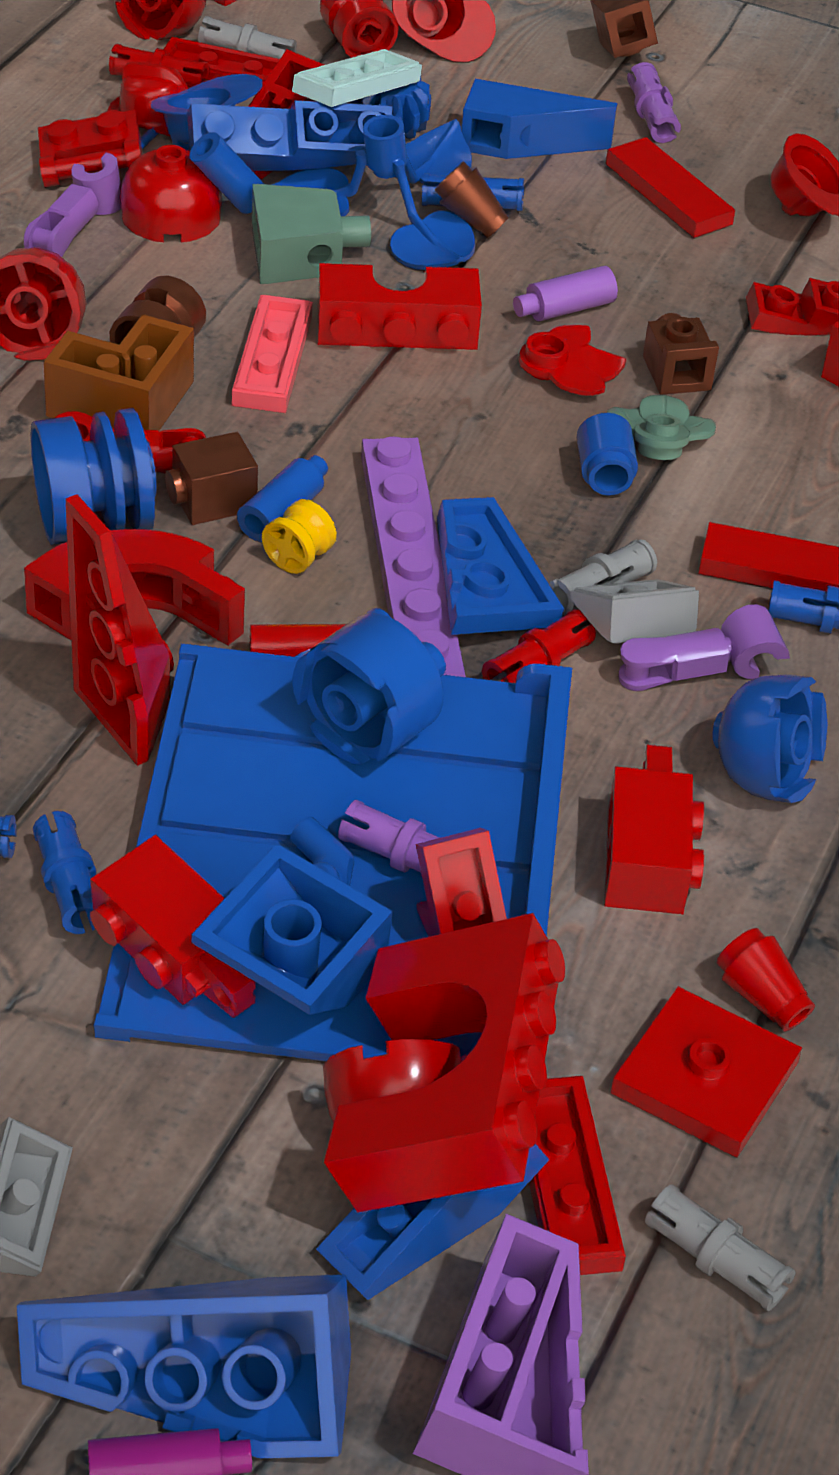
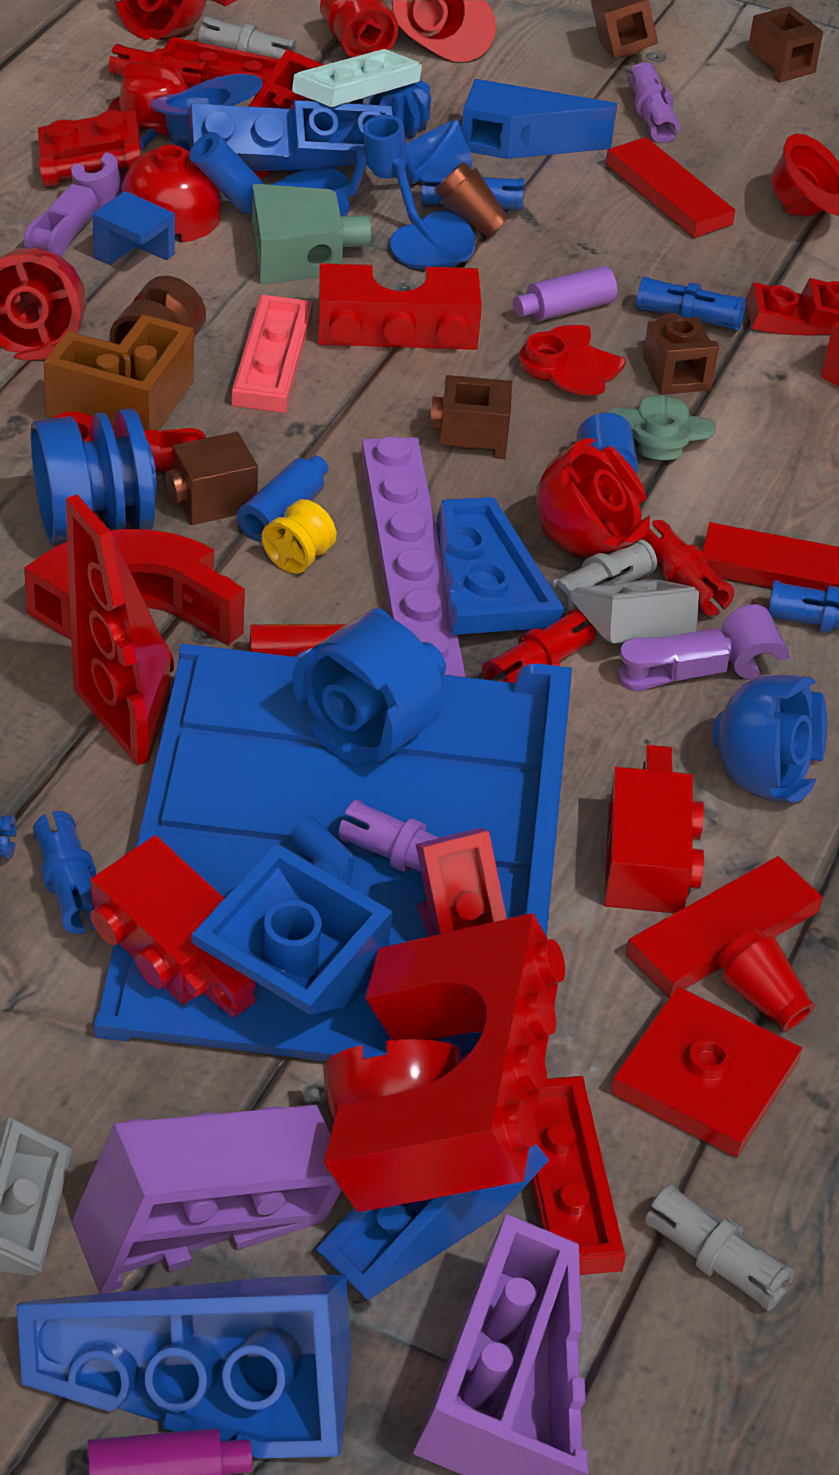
none -> medium lavender wedge [71,1105,342,1294]
none -> blue panel [92,191,175,265]
none -> copper brick [430,375,513,459]
none -> red cylinder [536,438,650,558]
none -> red tile [626,856,823,998]
none -> blue pin [636,276,746,331]
none -> red pin [642,520,734,616]
none -> copper brick [748,6,824,83]

